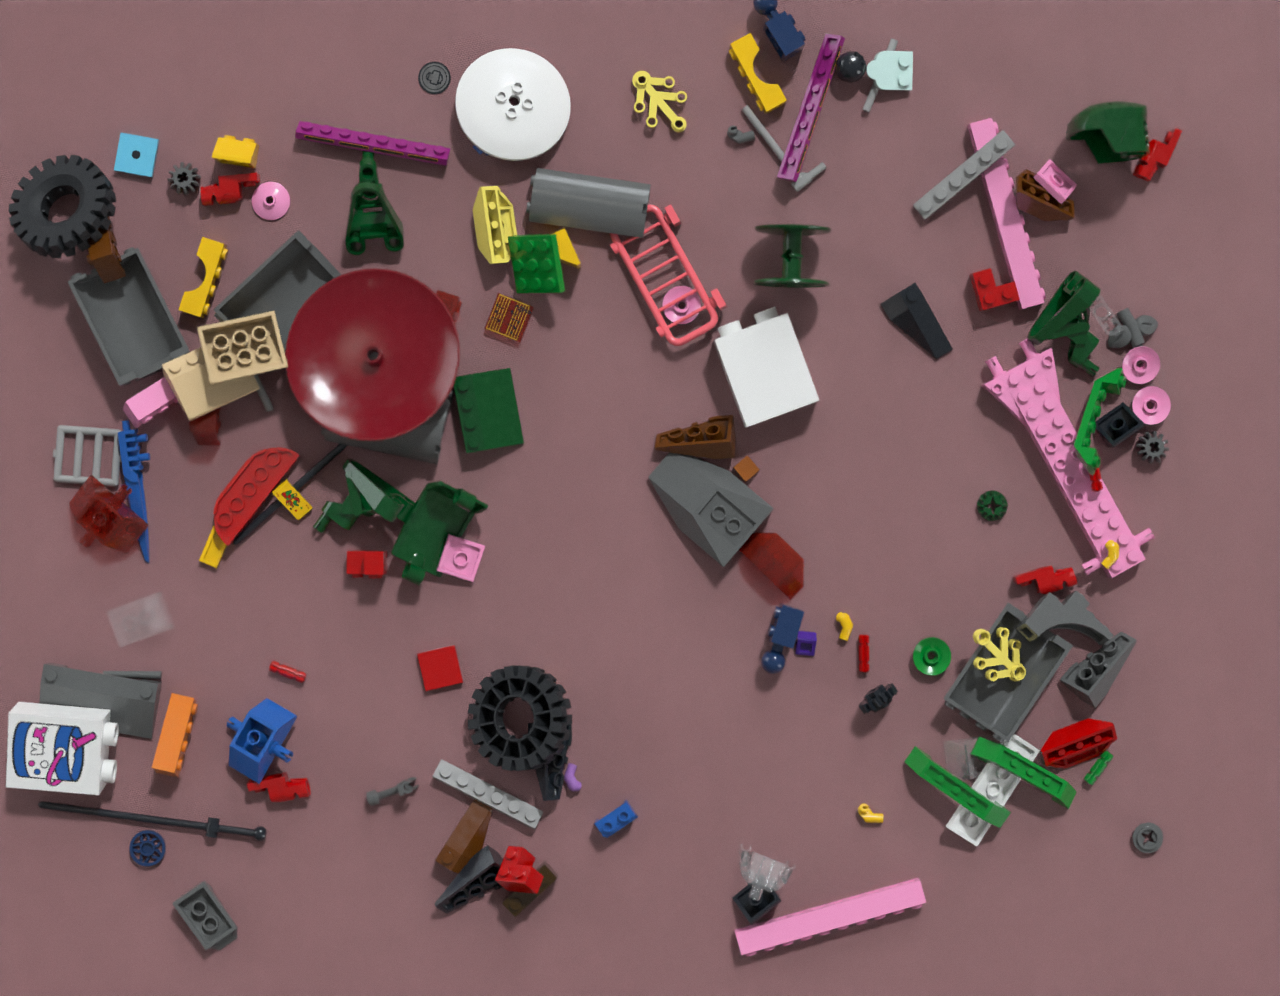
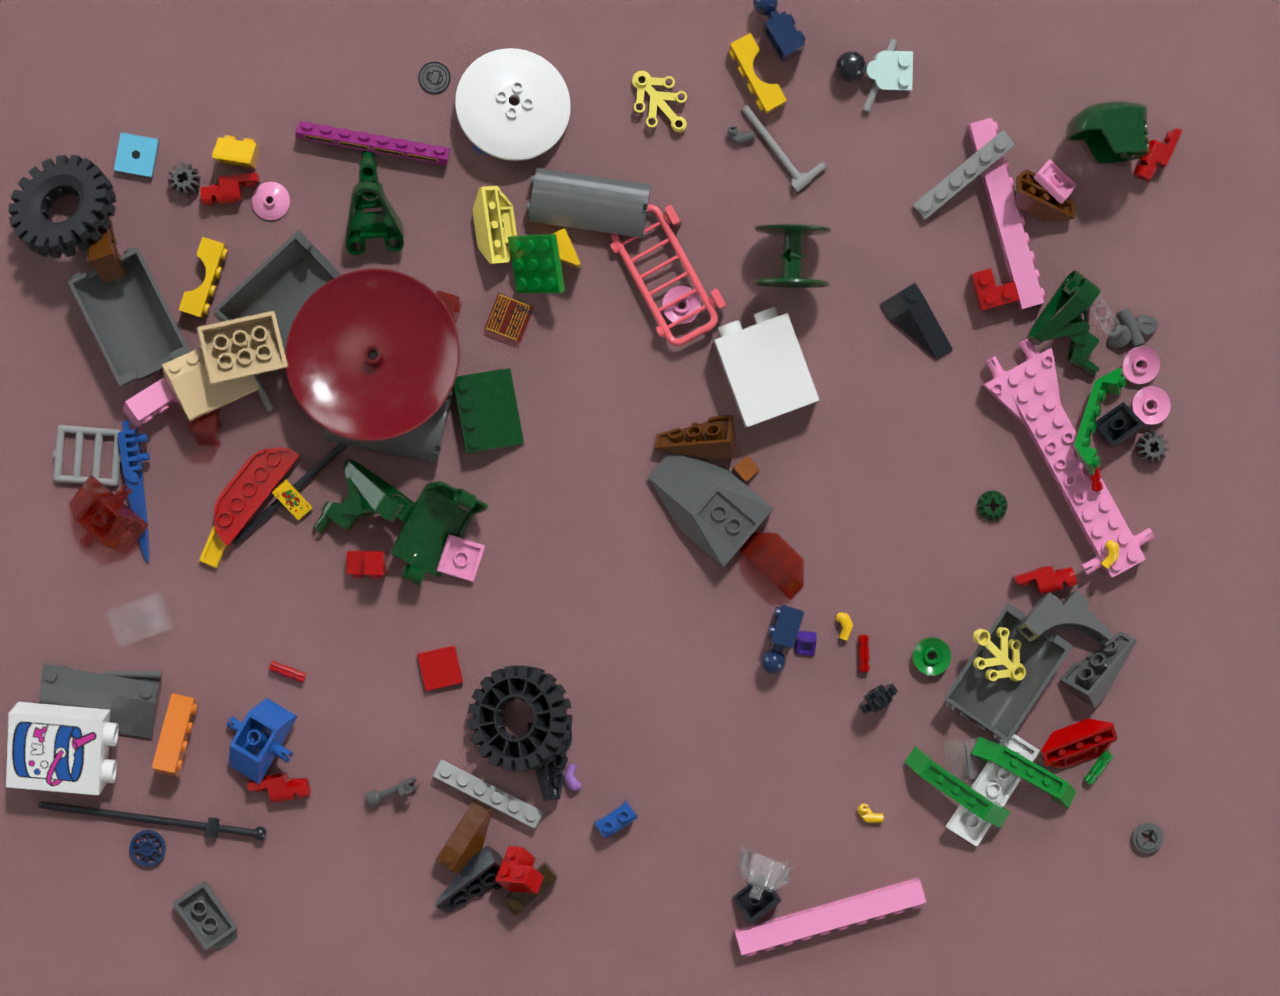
magenta plate [777,34,845,182] -> none

